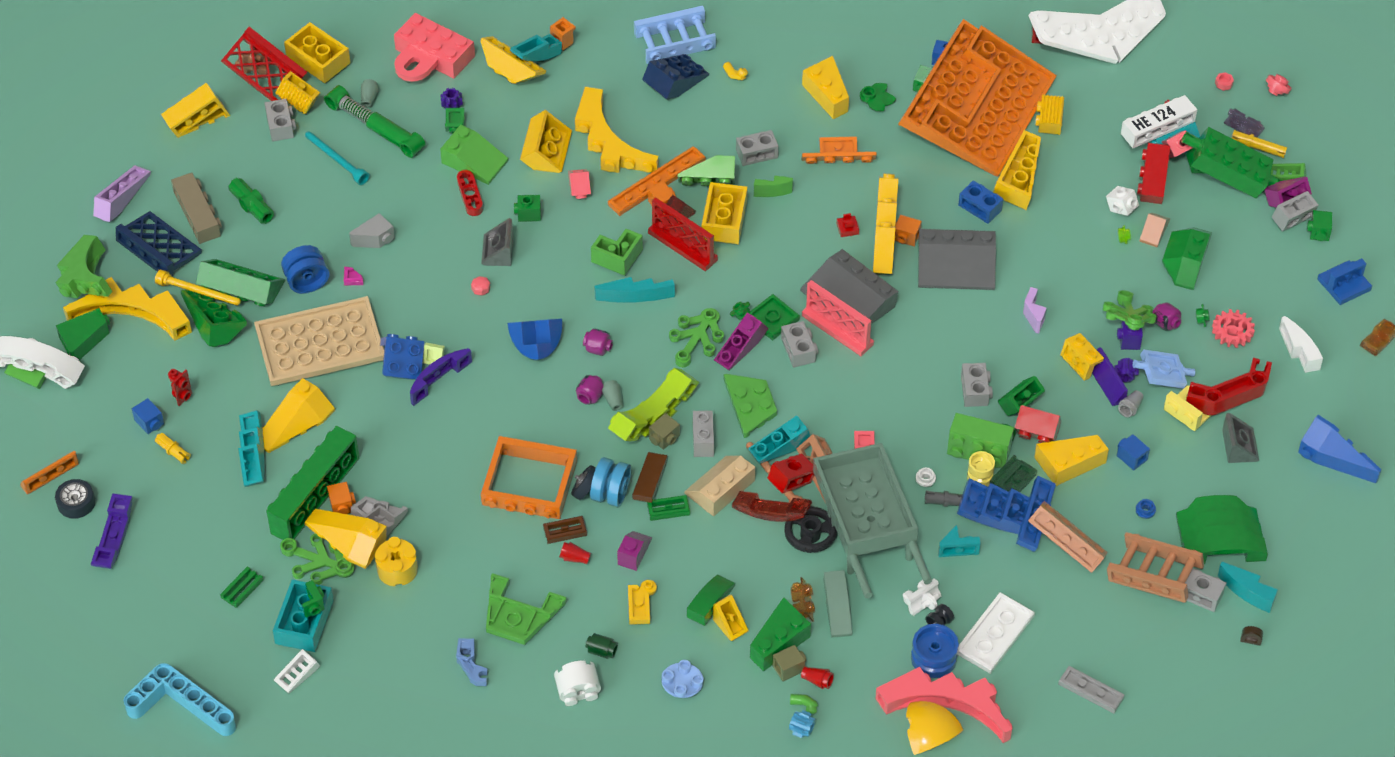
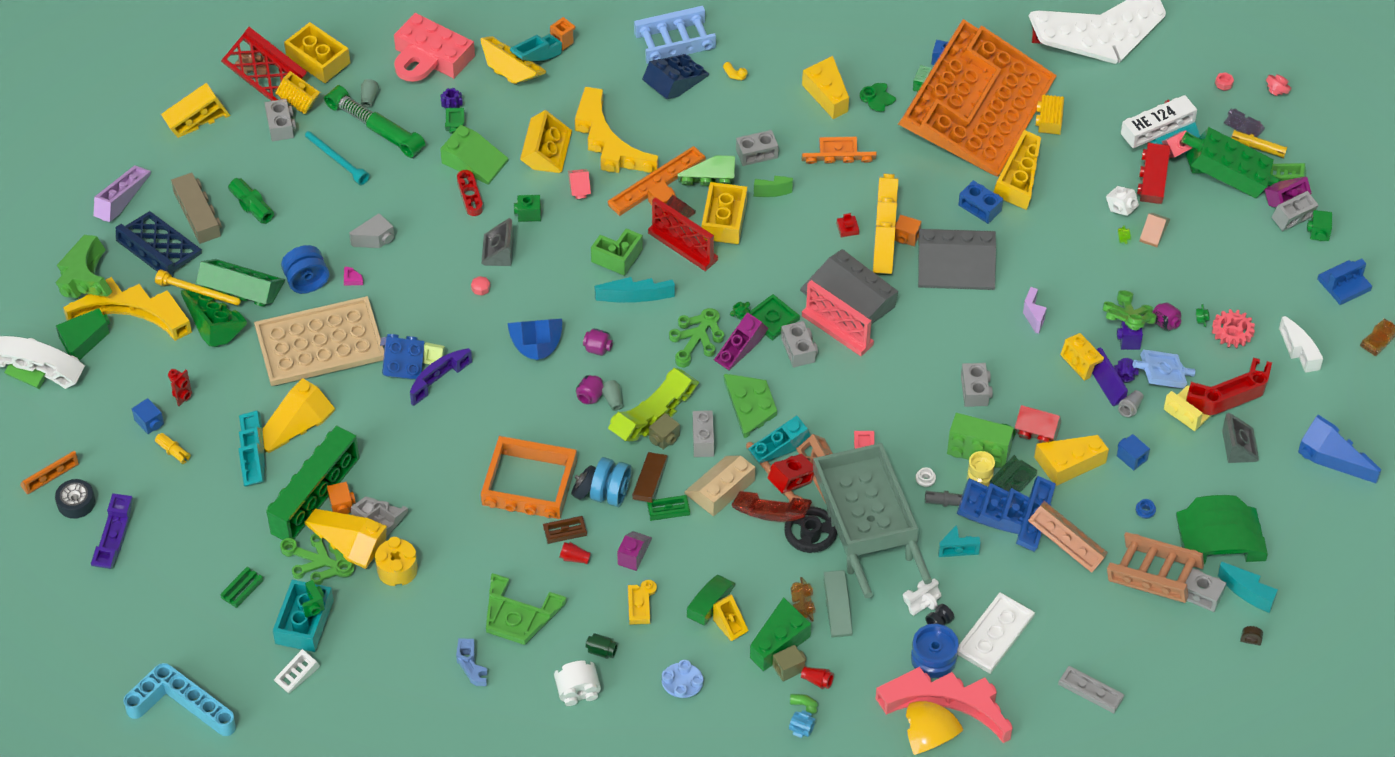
green brick [998,376,1045,416] -> none
green wedge [1162,227,1212,290] -> none

